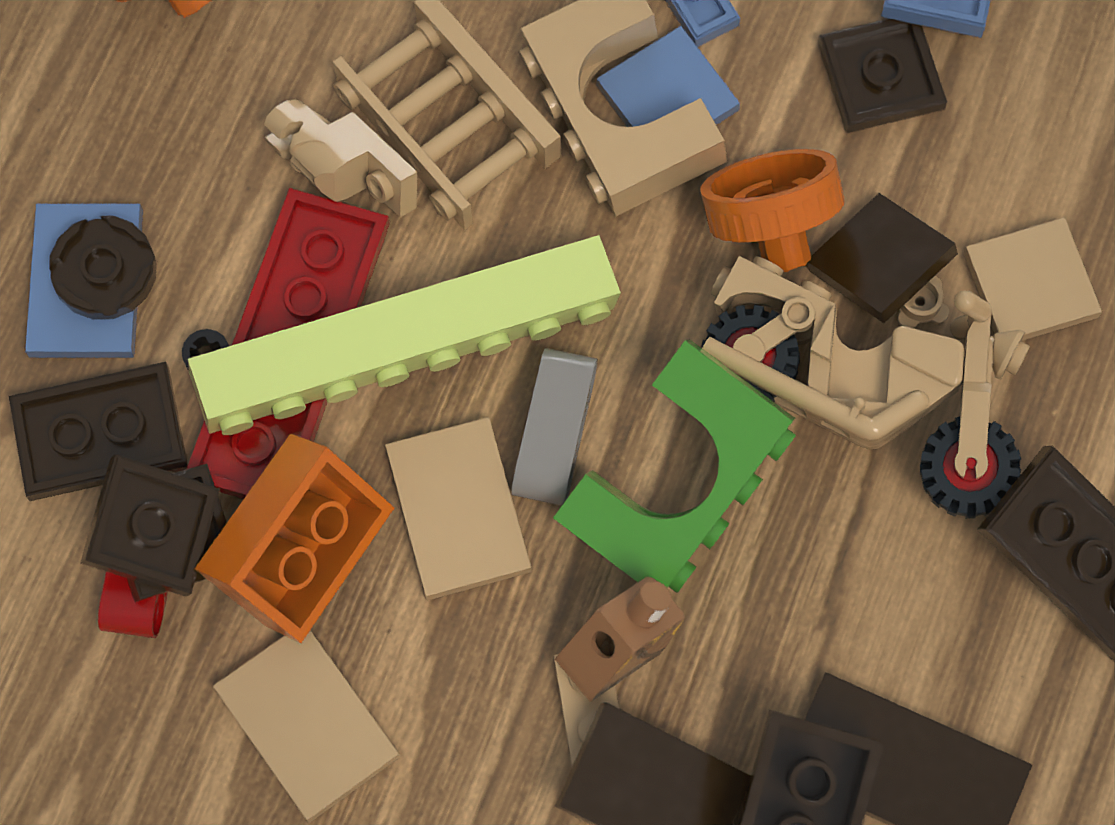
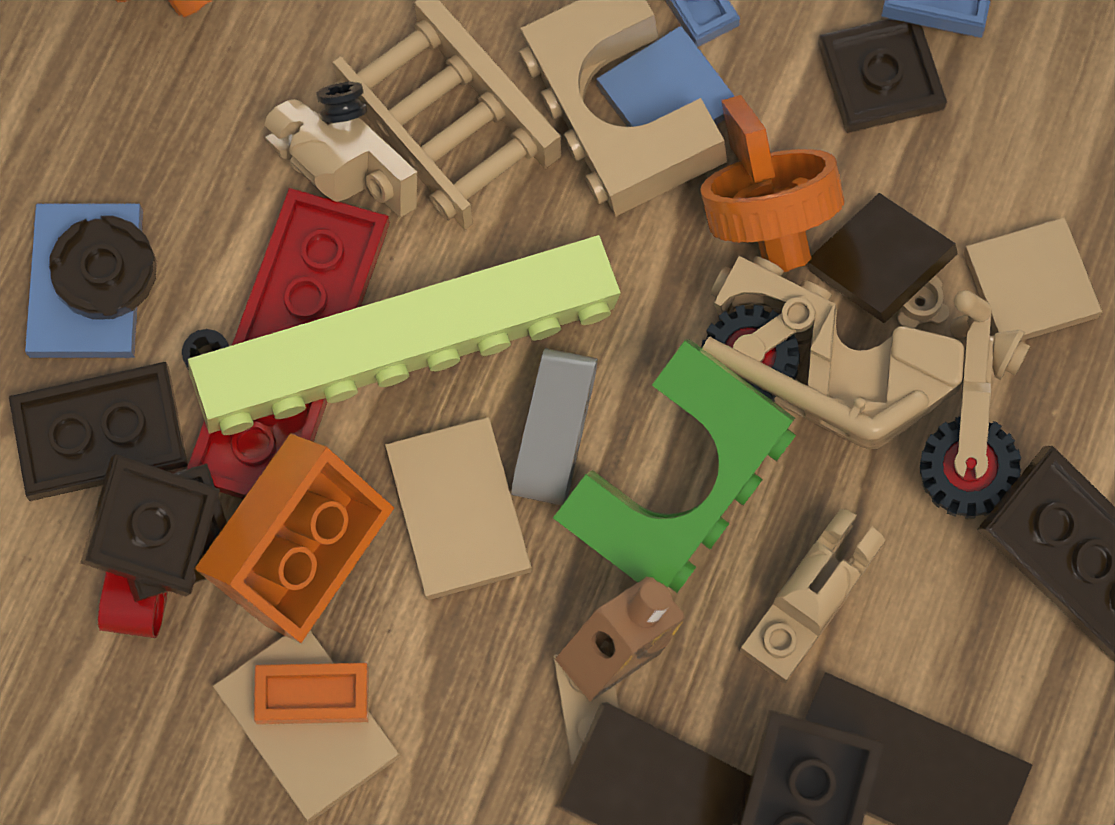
none -> orange tile [254,663,369,724]
none -> black bush [316,82,367,123]
none -> orange tile [721,95,775,183]
none -> tan plate [740,509,885,684]

